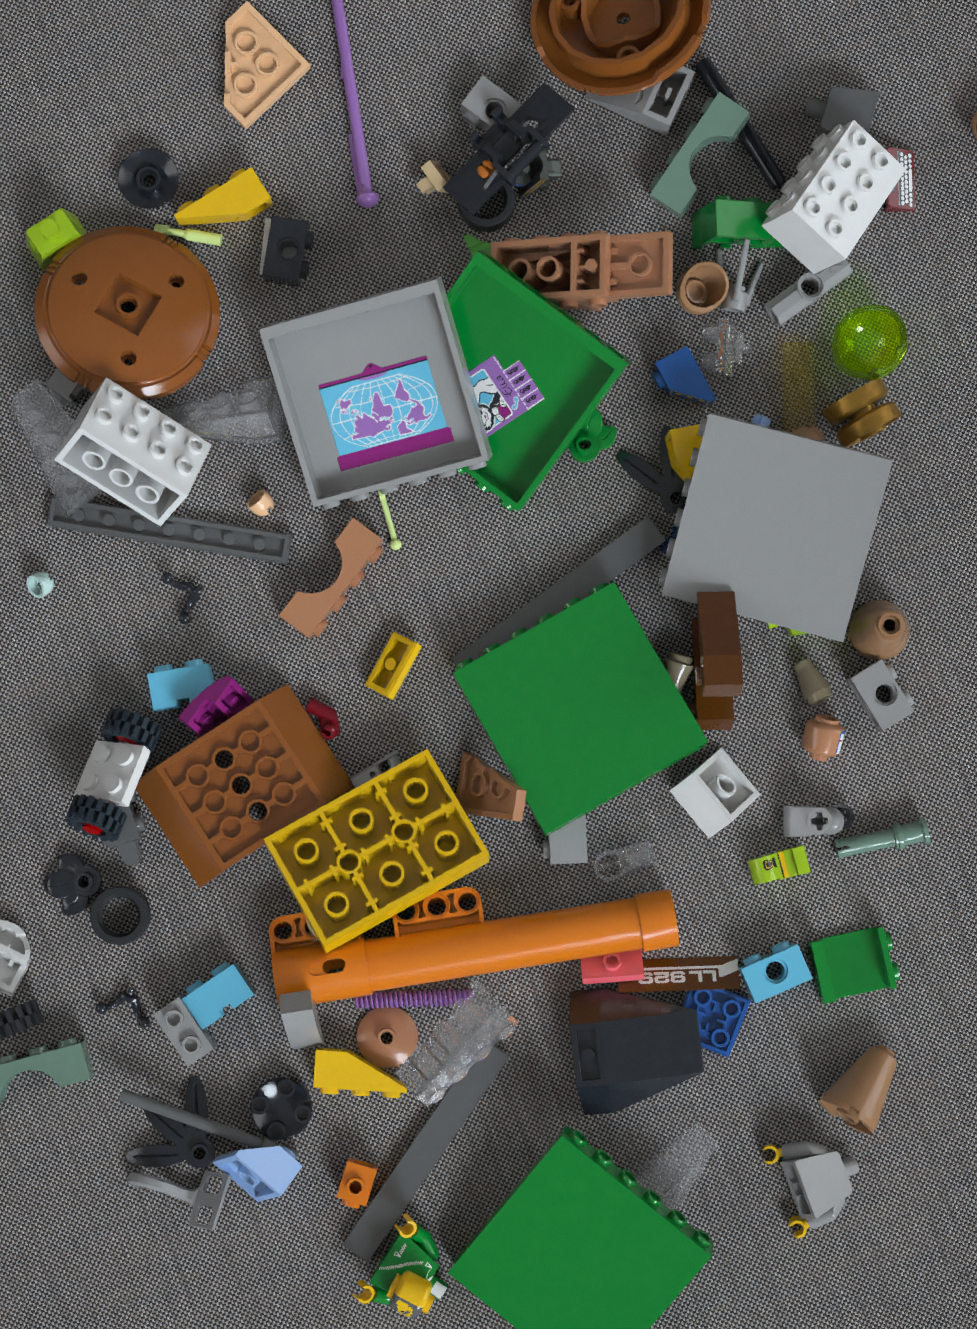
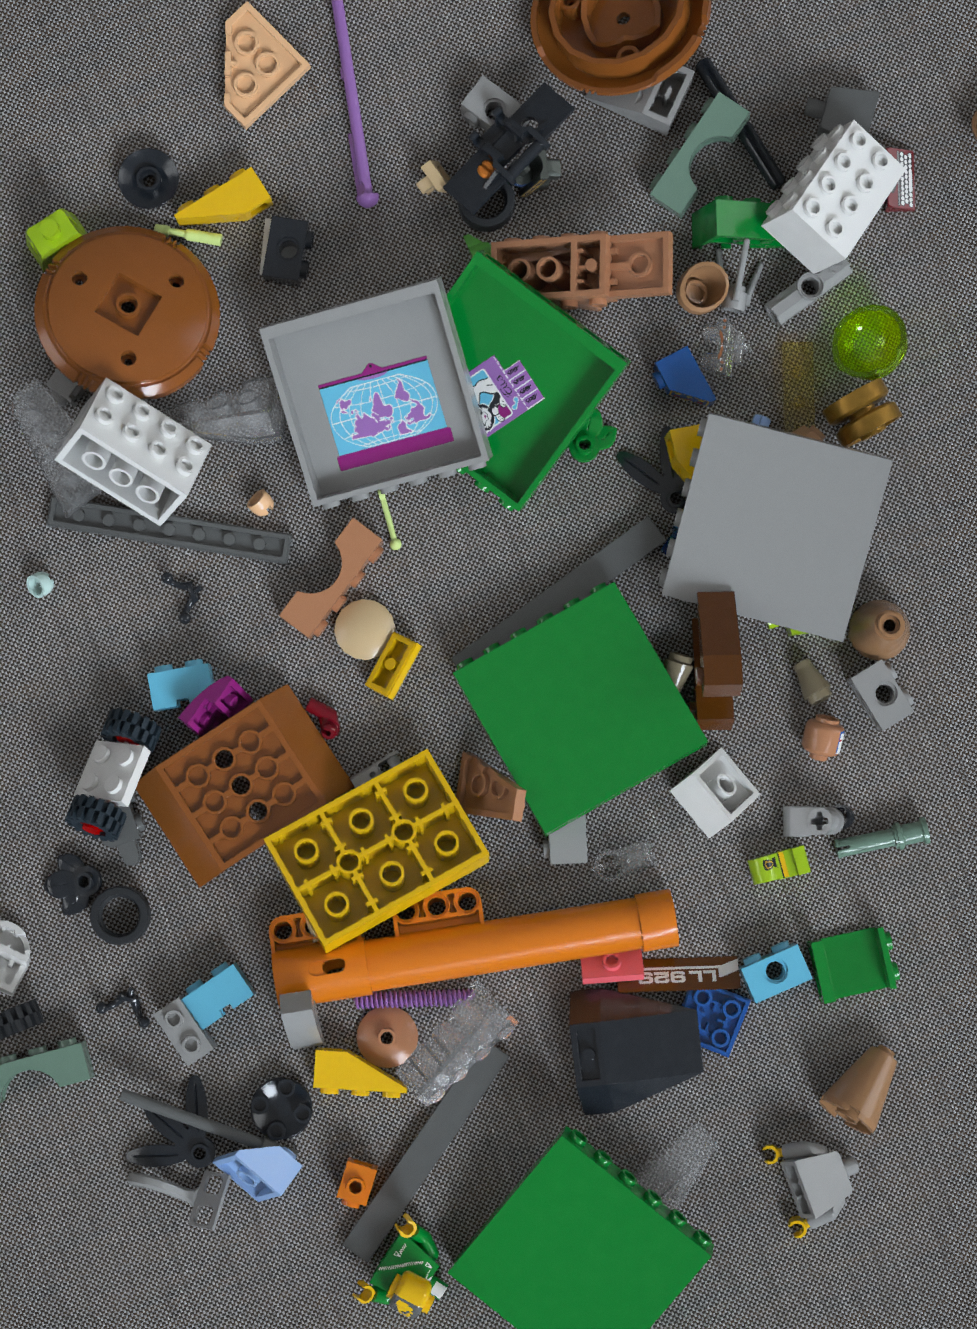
none -> tan dish [334,599,396,661]

